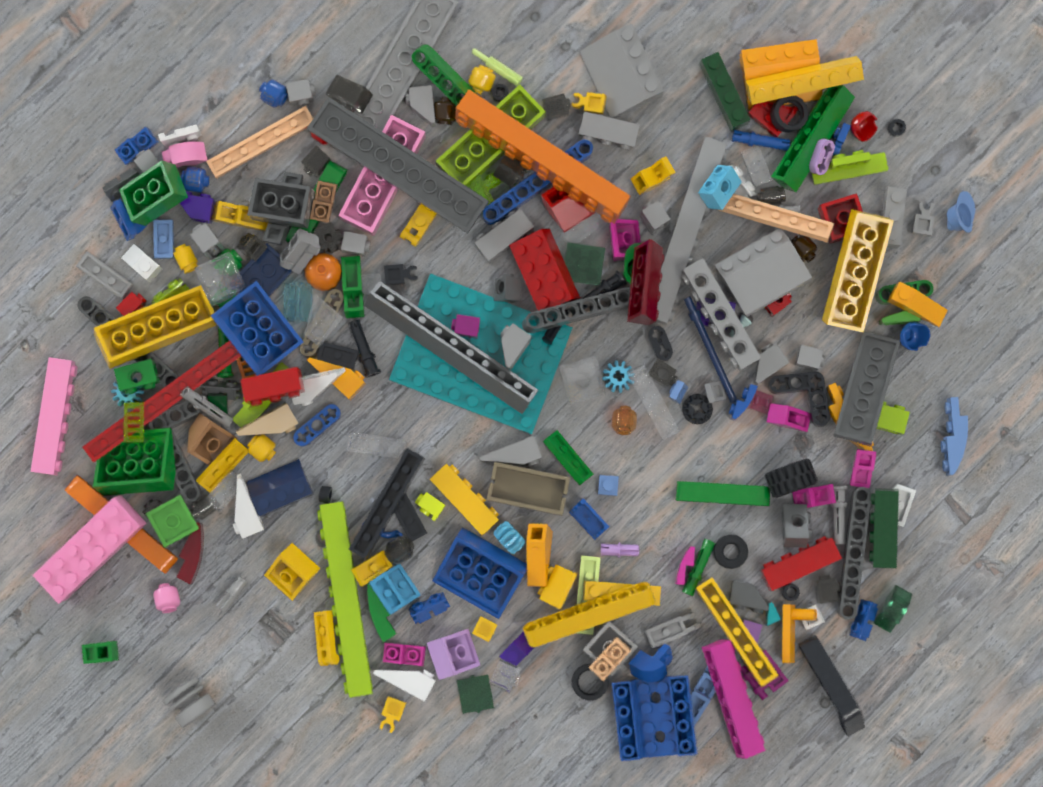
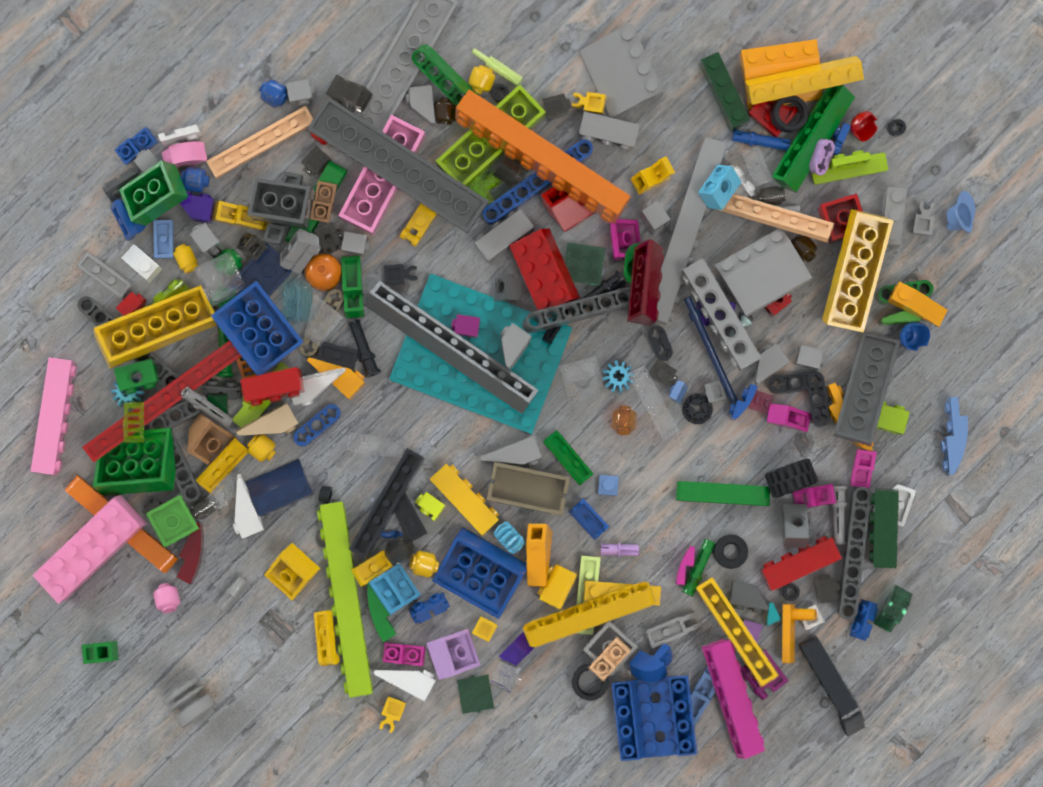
none -> yellow head [409,551,439,578]

